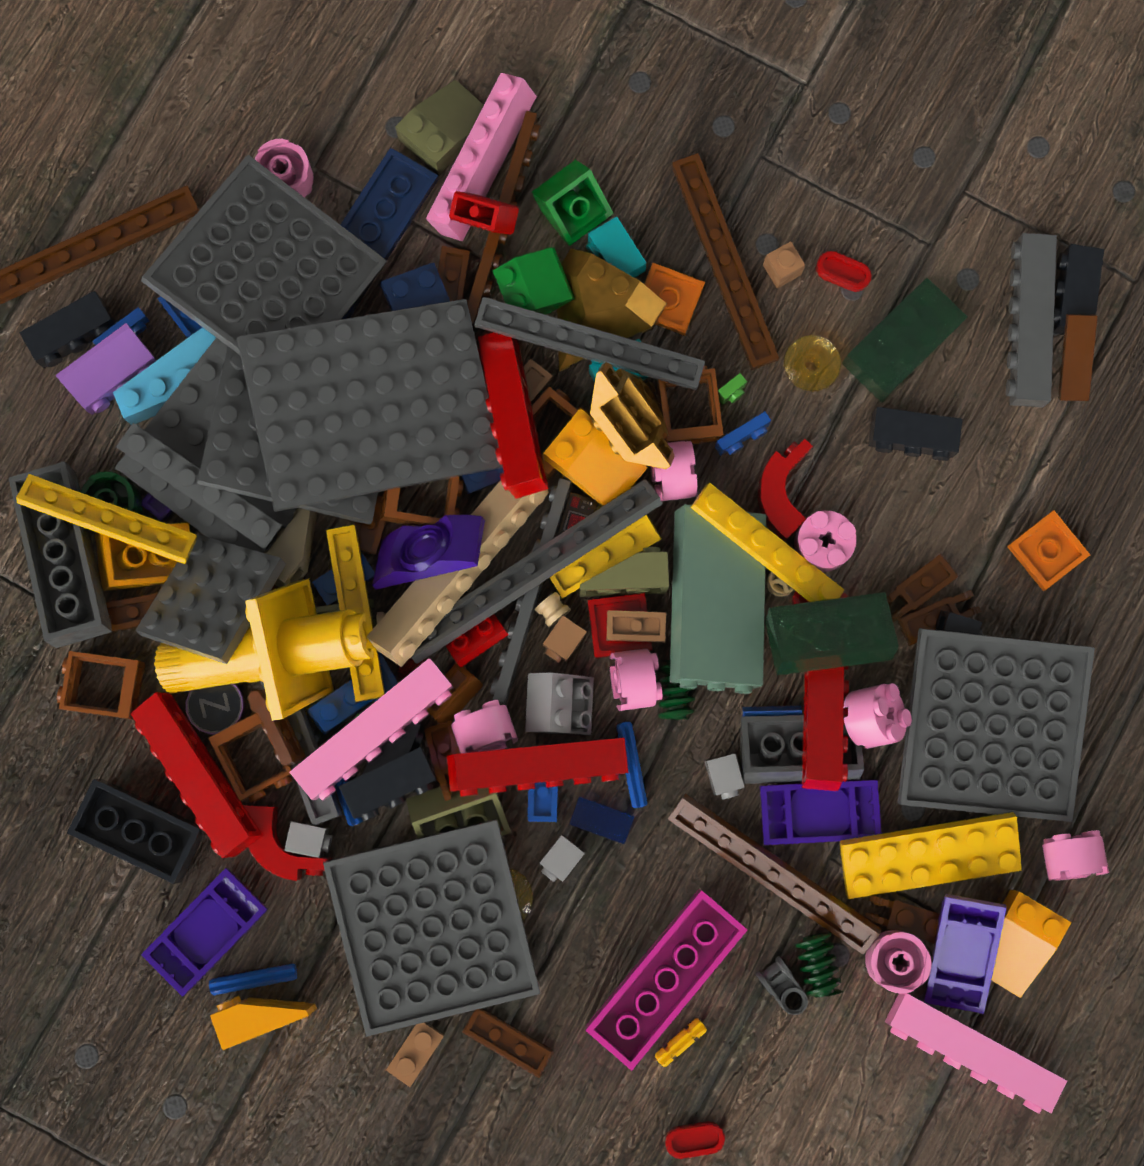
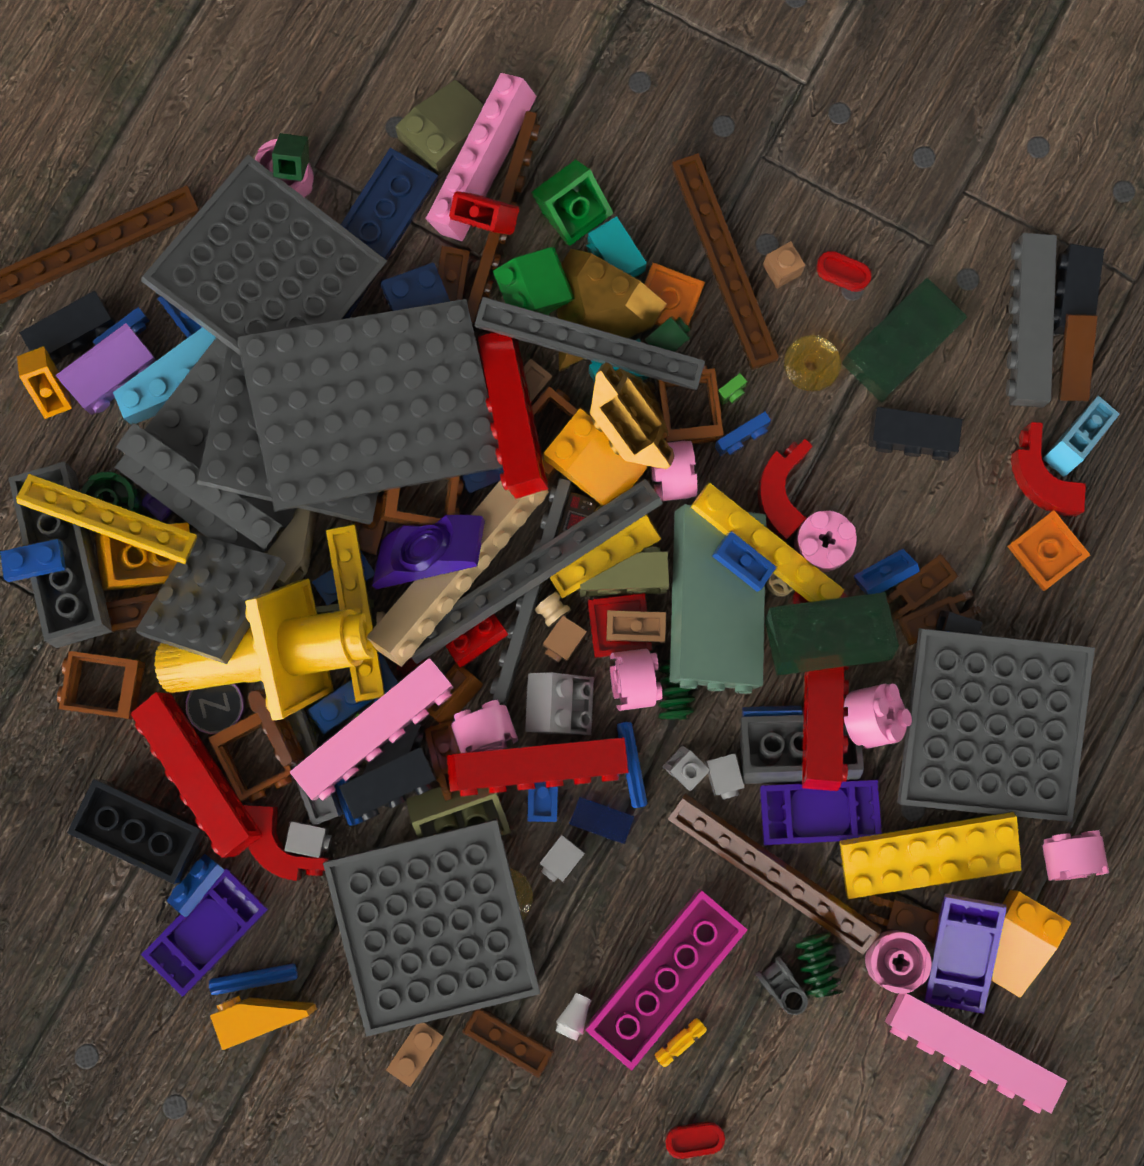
none -> blue plate [0,539,66,582]
none -> light orange brick [17,346,72,419]
none -> blue plate [166,854,225,918]
none -> dark green brick [272,133,309,181]
none -> white cone [555,993,591,1041]
none -> dark green brick [645,316,691,352]
none -> light grey bracket [662,746,709,791]
none -> blue plate [712,531,776,592]
none -> blue plate [854,549,920,599]
none -> red arch [1011,422,1086,516]
none -> medium azure slope [1043,395,1120,477]

